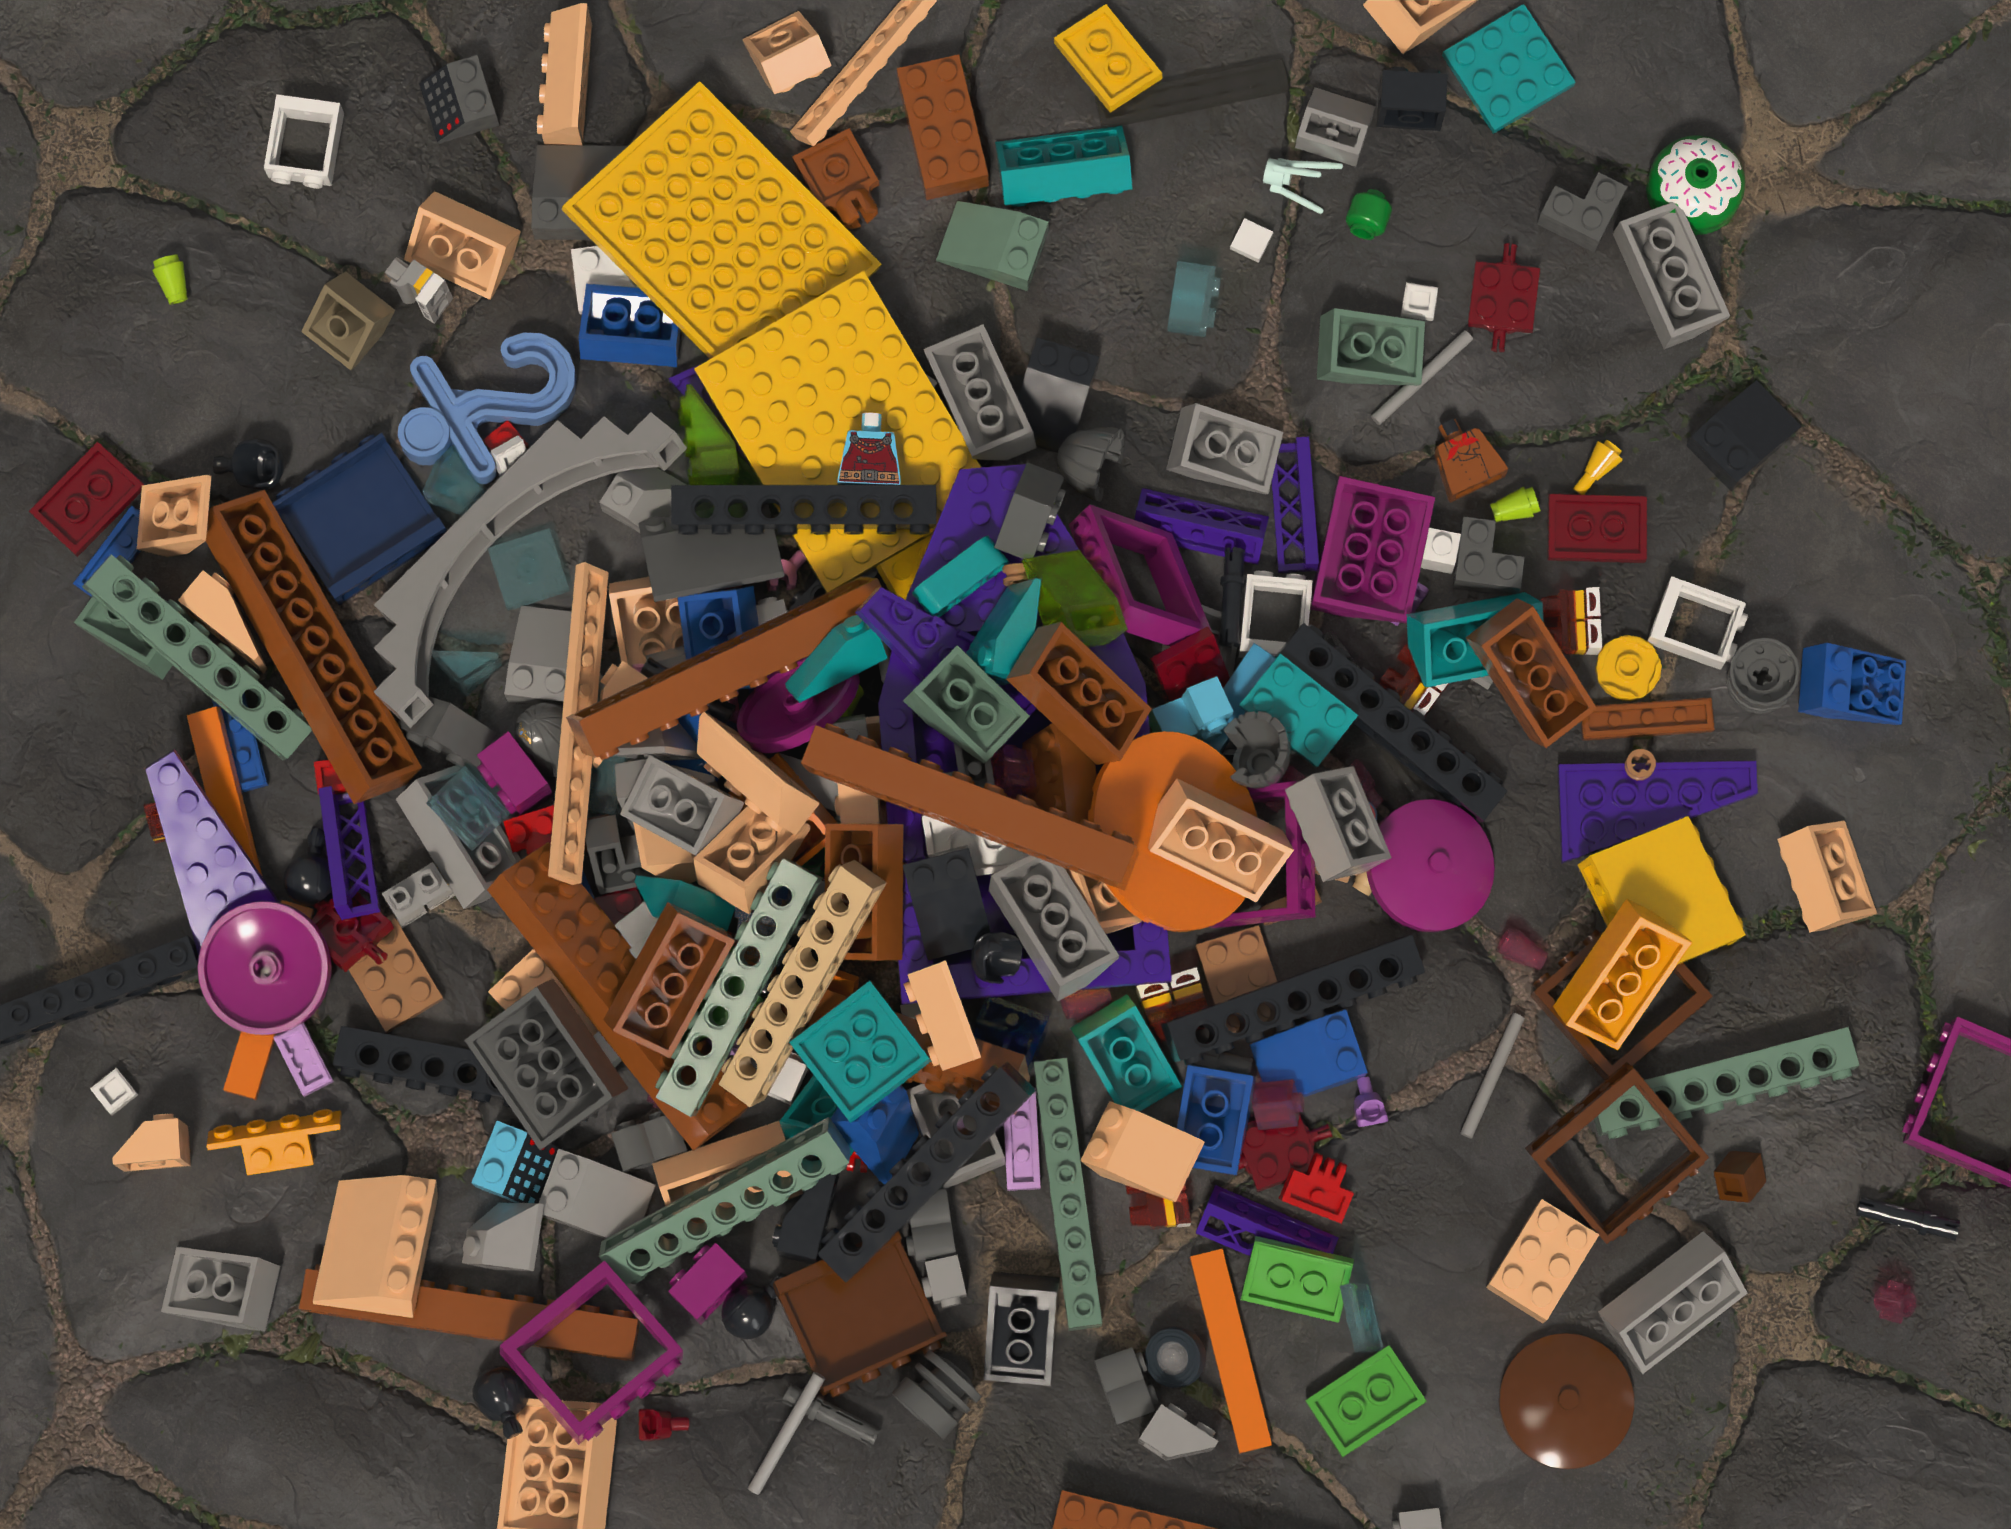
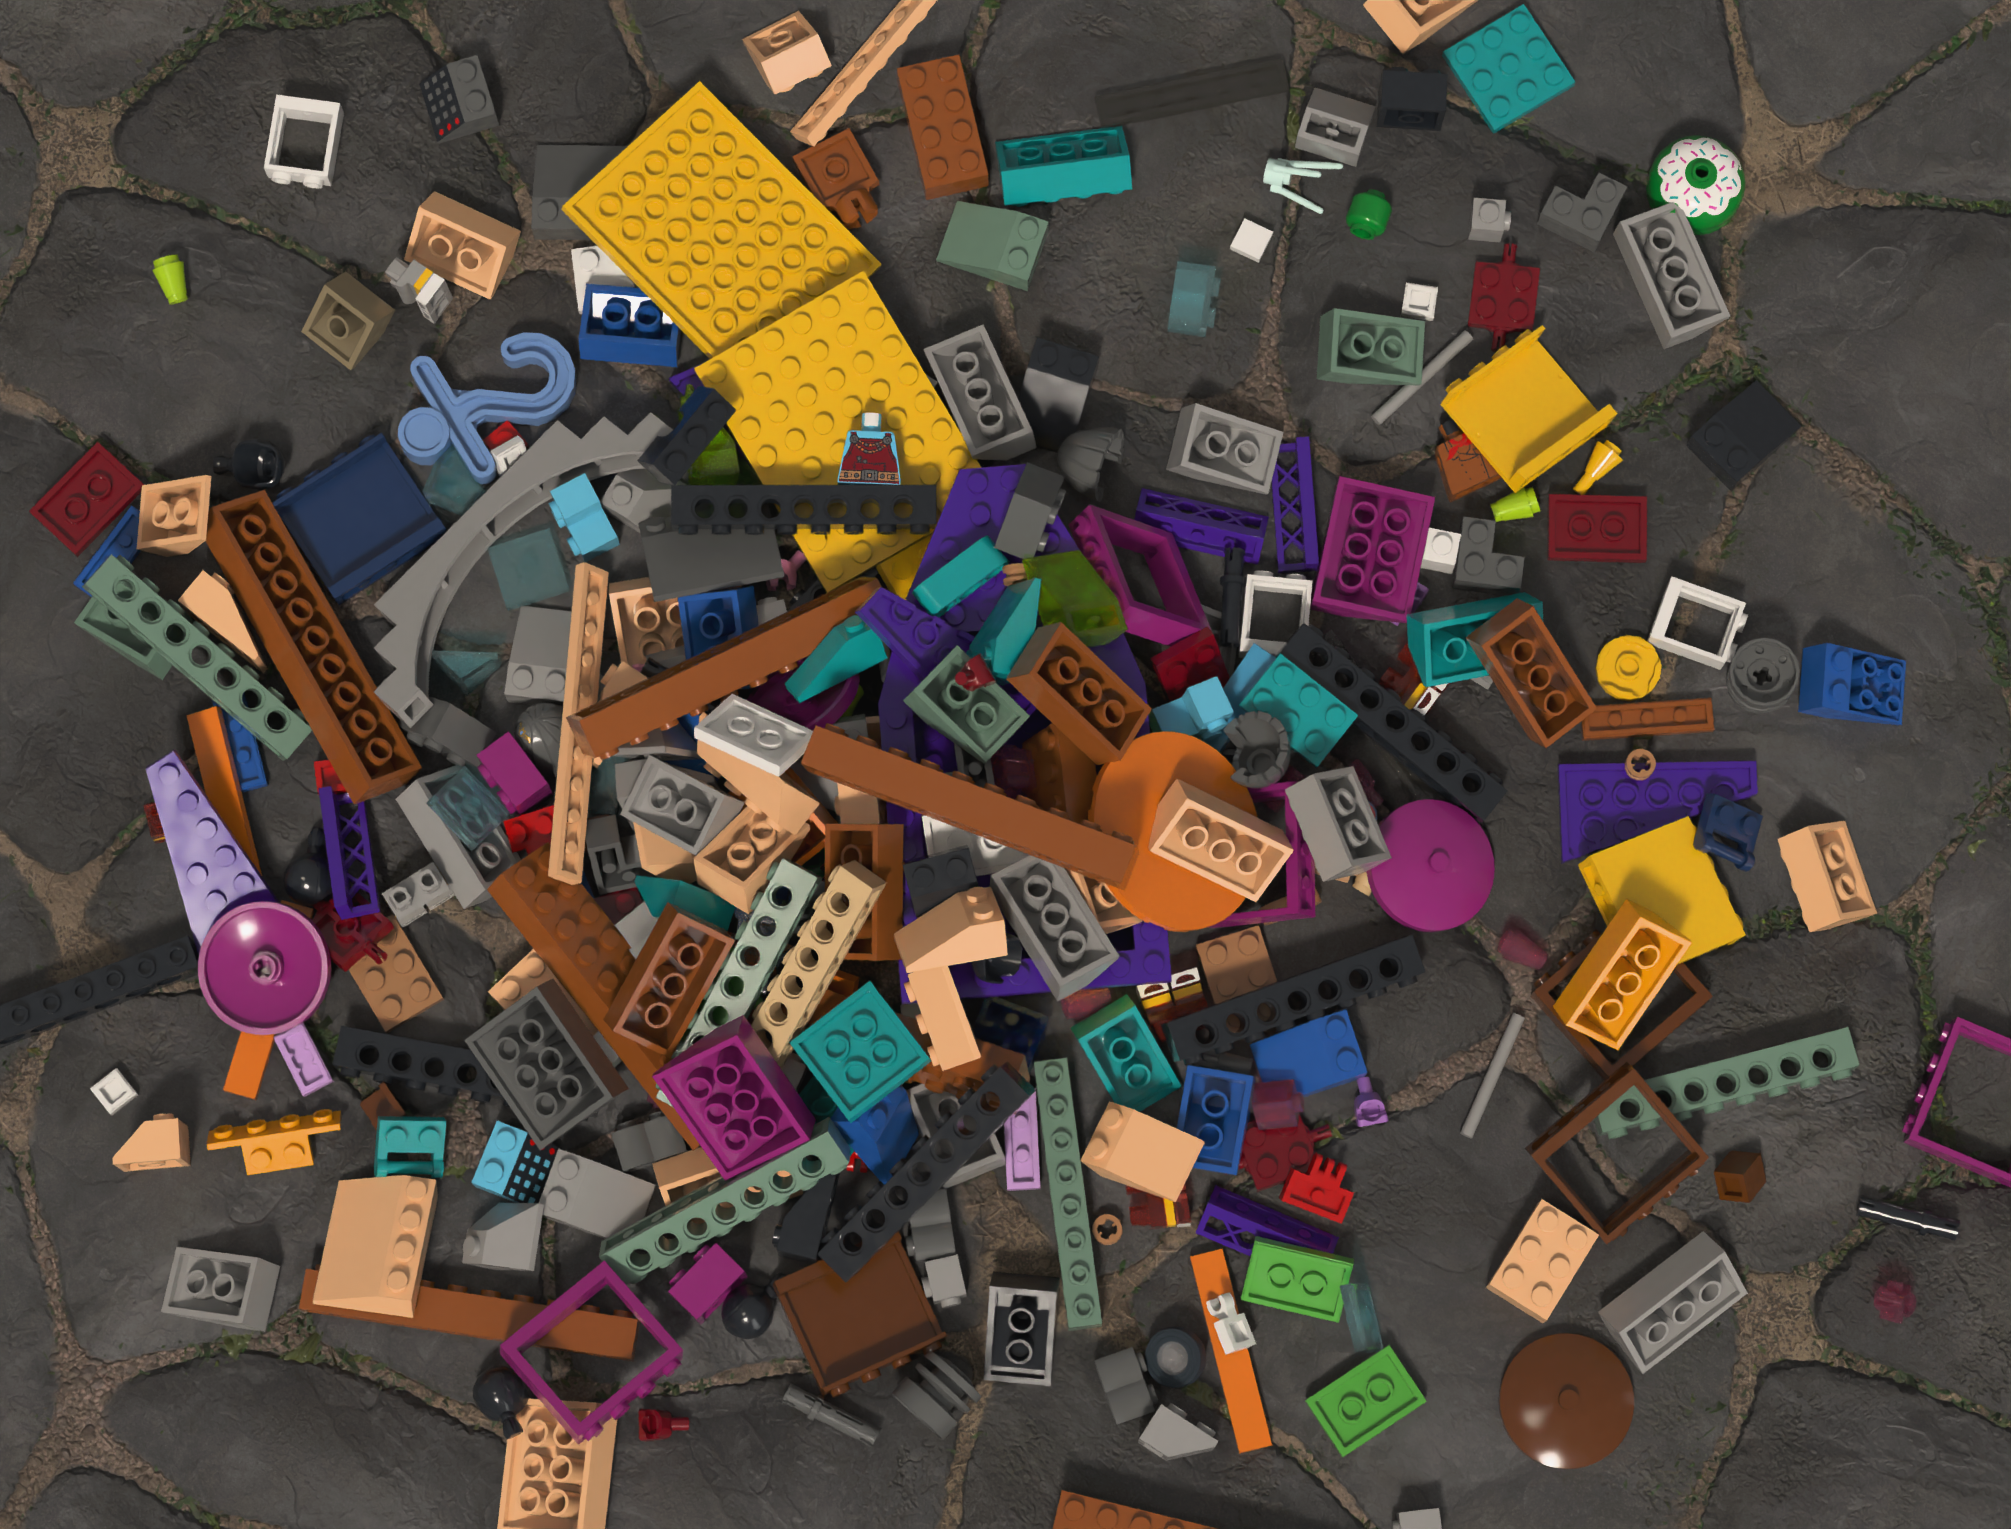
light nougat slope [537,3,592,145] -> none
light grey bar [748,1372,825,1495] -> none
yellow plate [1054,4,1162,113] -> none
clear red hips [1540,587,1602,655] -> none
none -> reddish brown panel [360,1081,409,1131]
none -> teal plate [374,1116,446,1178]
none -> medium azure brick [548,473,620,562]
none -> black arch [637,386,736,485]
none -> magenta slope [652,1015,816,1181]
none -> white plate [694,694,813,777]
none -> light nougat slope [894,887,1008,973]
none -> dark red piece [955,653,996,691]
none -> medium nougat bush [1092,1214,1122,1245]
none -> white plate [1206,1292,1256,1355]
none -> yellow panel [1440,325,1618,493]
none -> light grey brick [1468,198,1511,242]
none -> dark blue plate [1693,794,1763,872]

